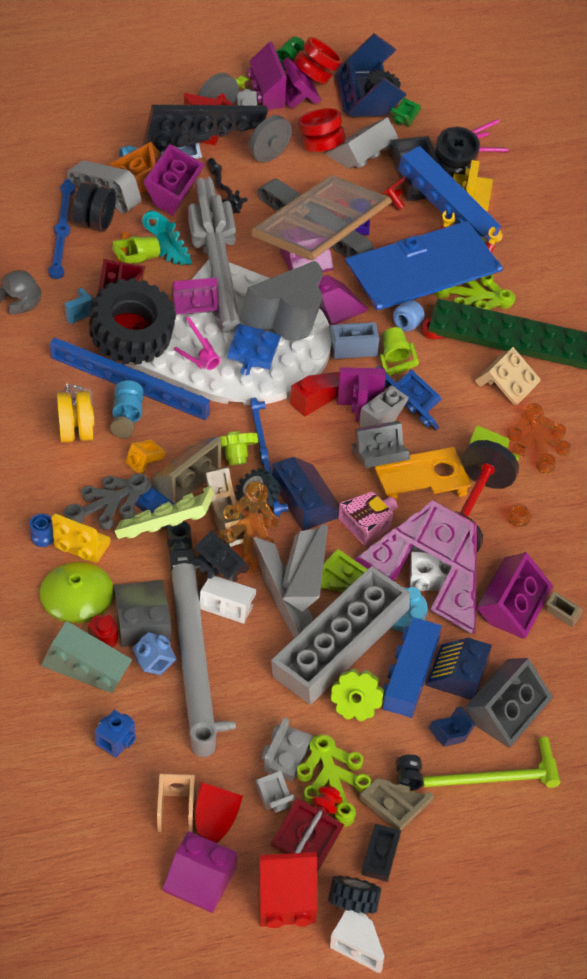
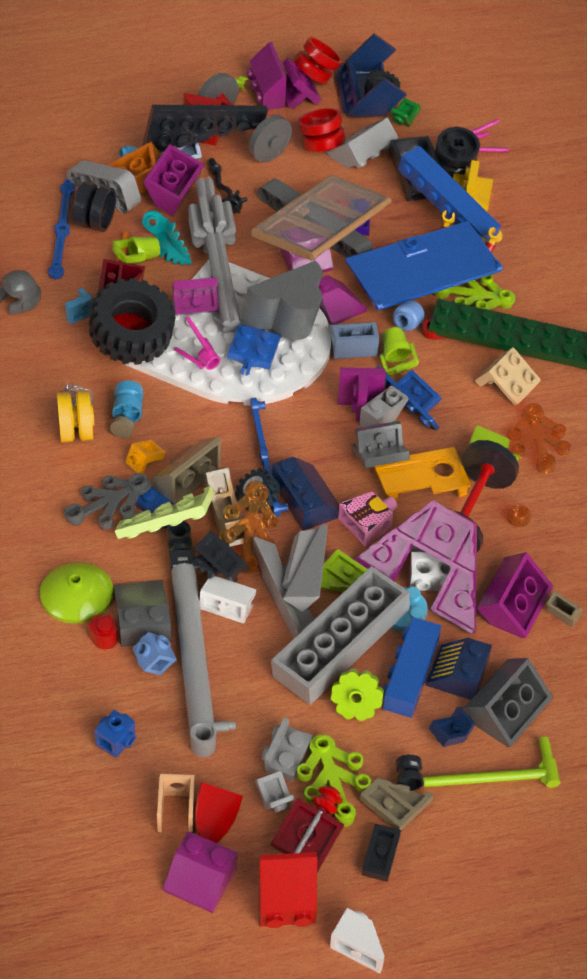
blue wheel [29,513,54,547] -> none
sand green wedge [41,621,132,693] -> none
blue plate [50,337,210,421] -> none
yellow bracket [52,514,110,563] -> none
lime plant [219,431,259,466] -> none
light grey bracket [236,89,257,106] -> none
green wheel [276,37,305,71] -> none
red slope [290,372,340,417] -> none
black wheel [328,876,381,914] -> none
red shield [369,177,406,211] -> none

